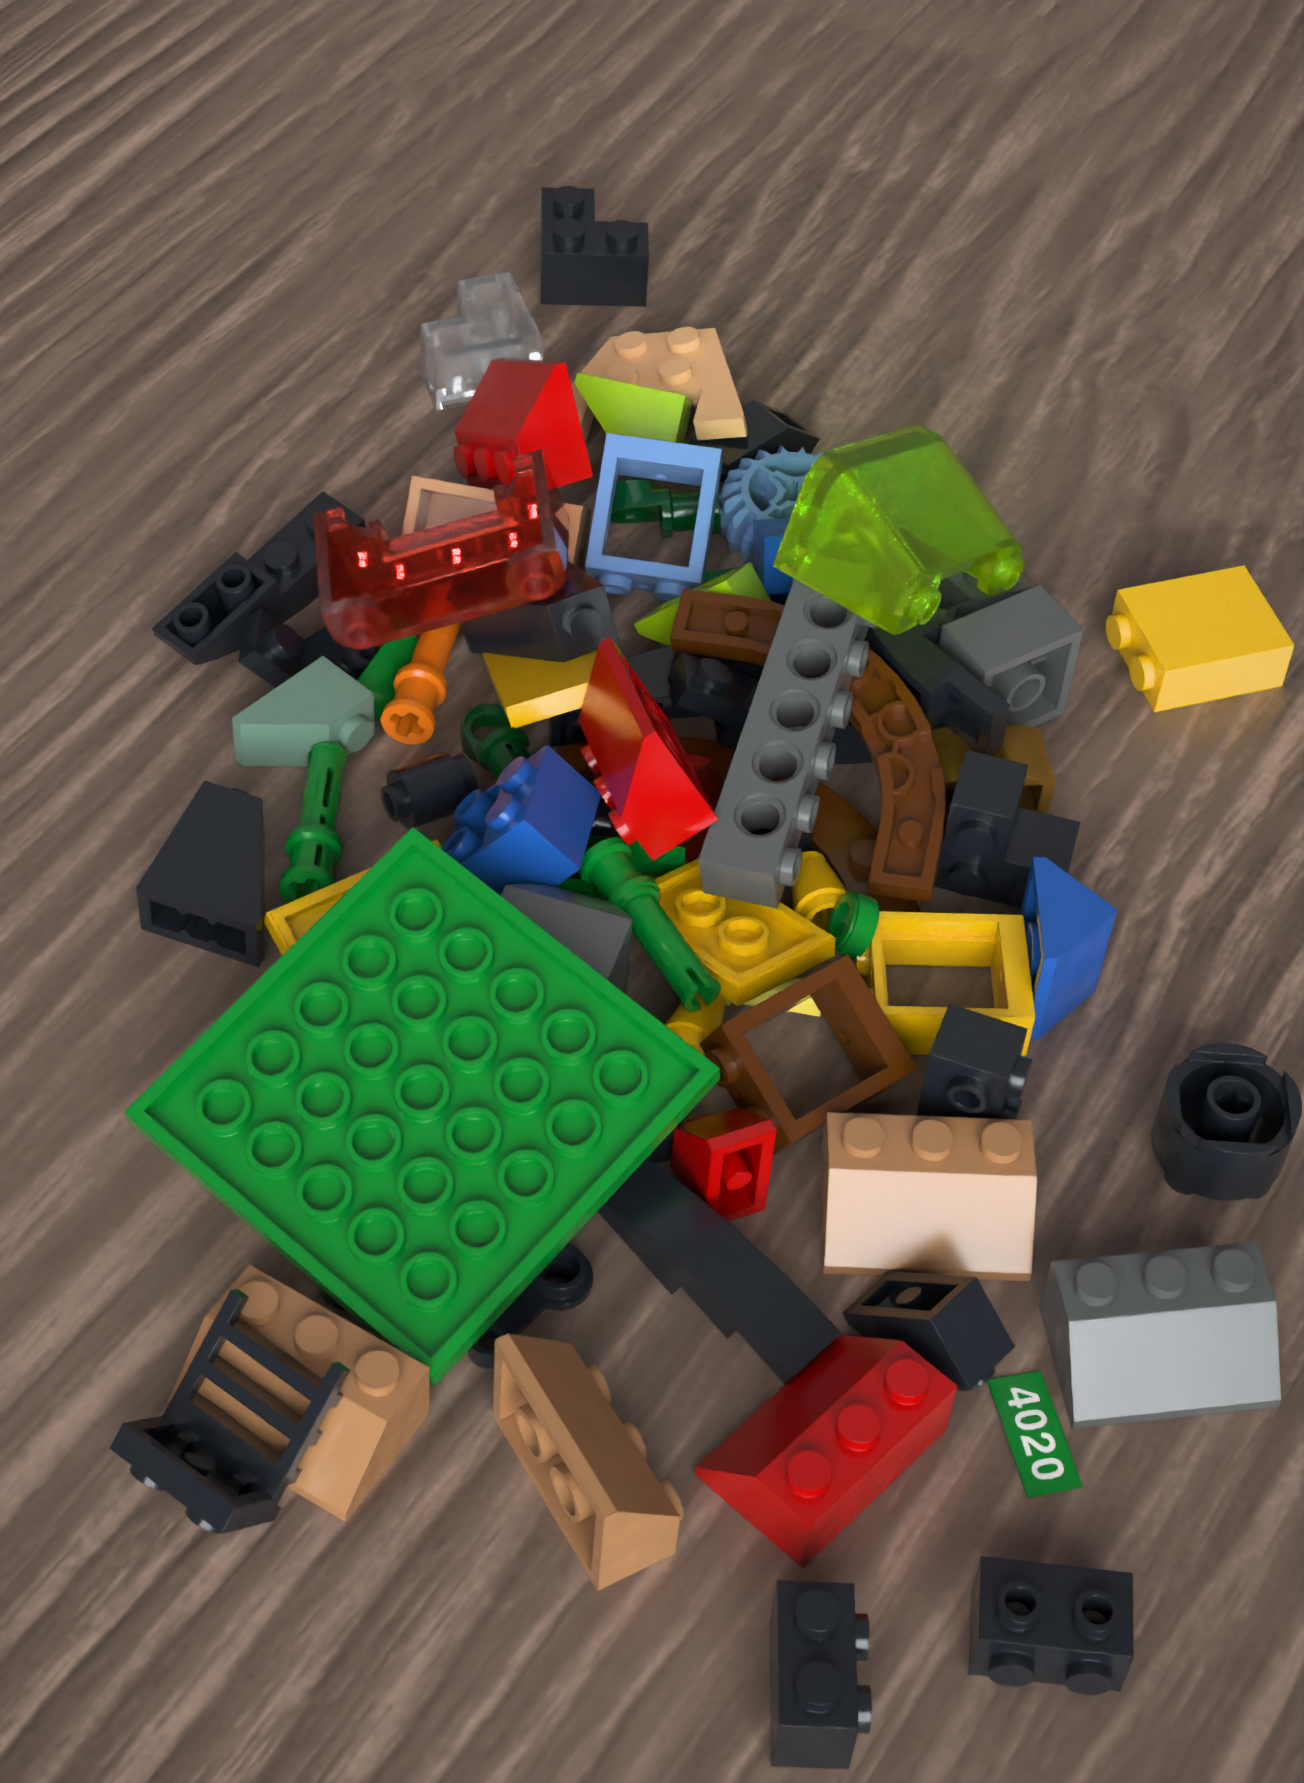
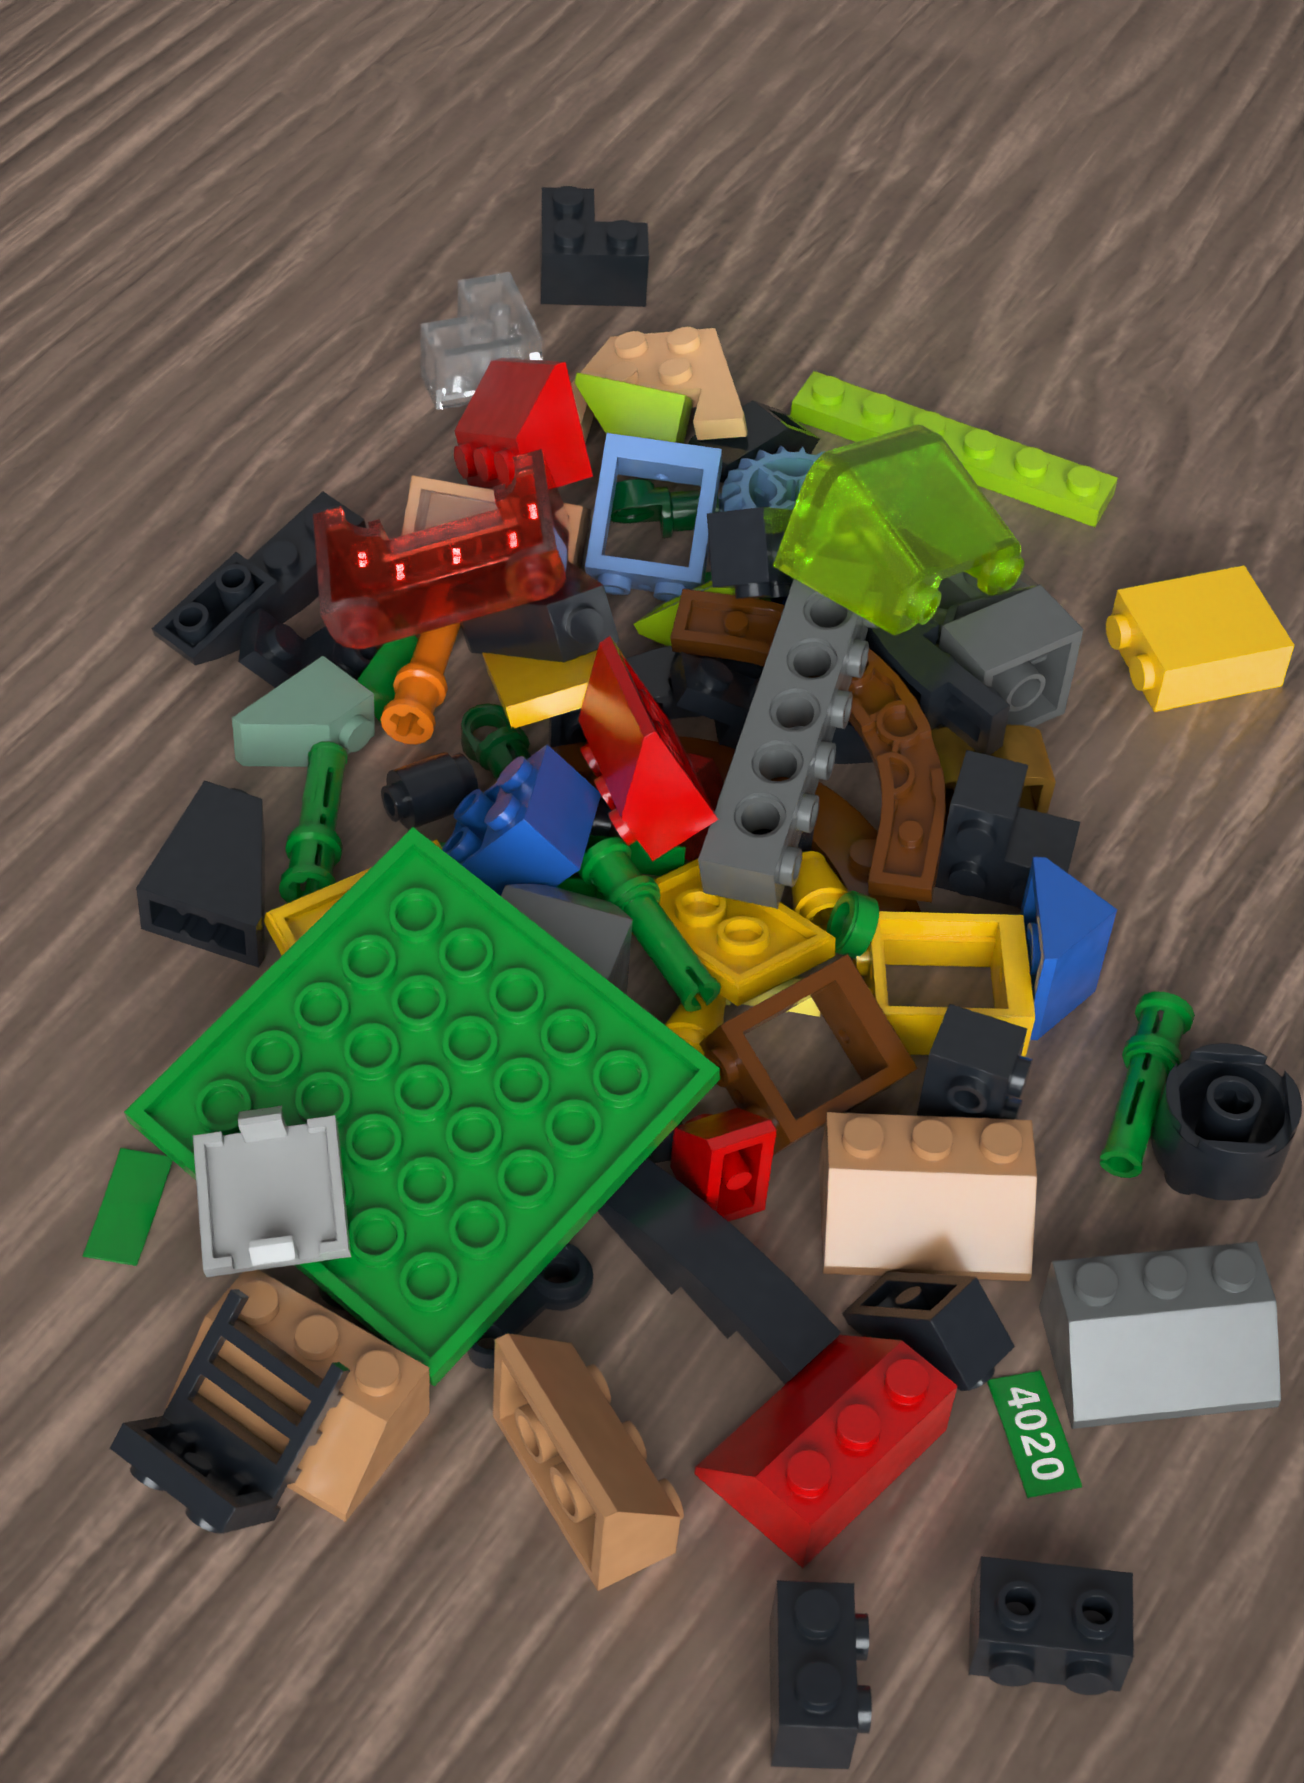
none -> green sticker [82,1148,173,1266]
none -> light grey piece [193,1106,351,1277]
none -> black brick [707,507,820,600]
none -> lime plate [790,371,1118,527]
none -> green pin [1100,991,1195,1178]

